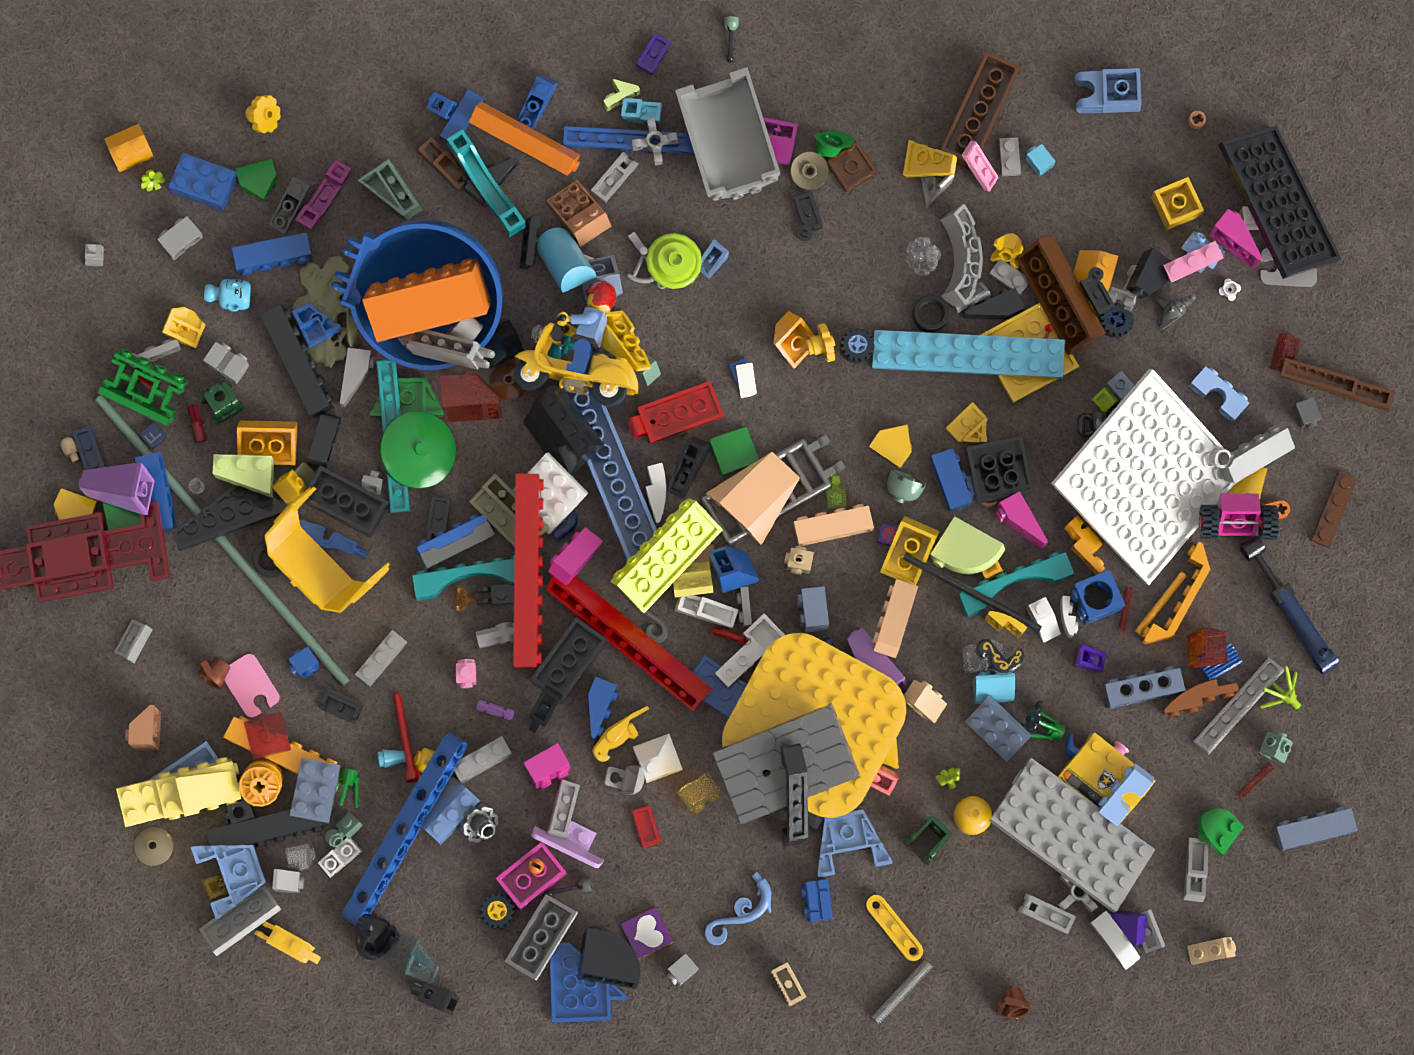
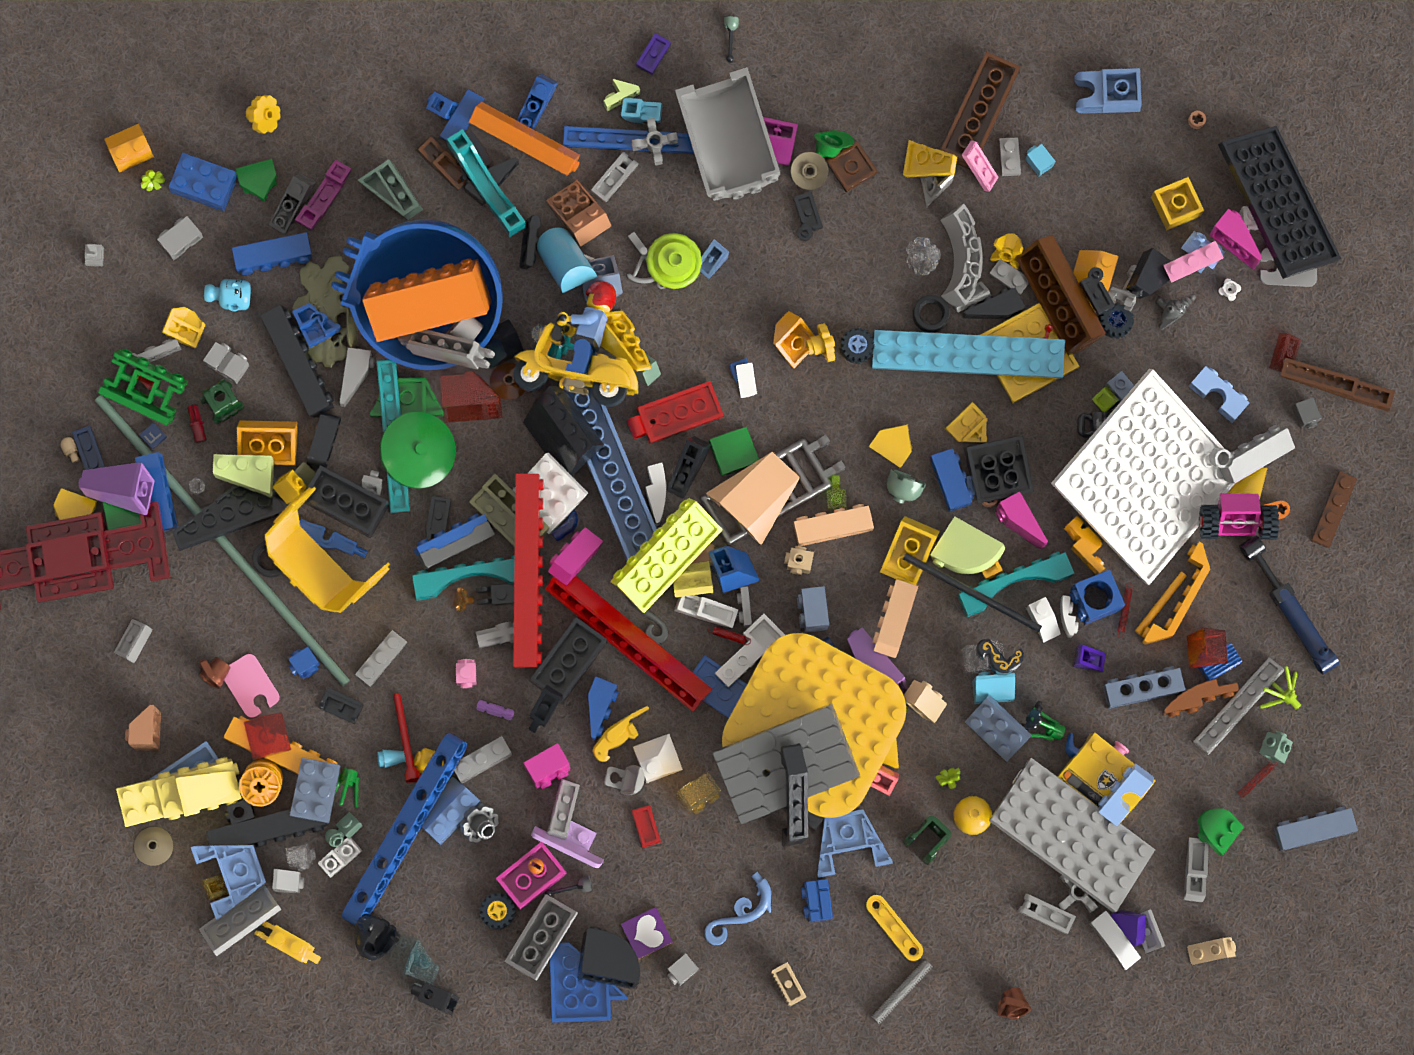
tile [878,523,898,546] -> none
yellow slope [984,611,1028,639] -> none

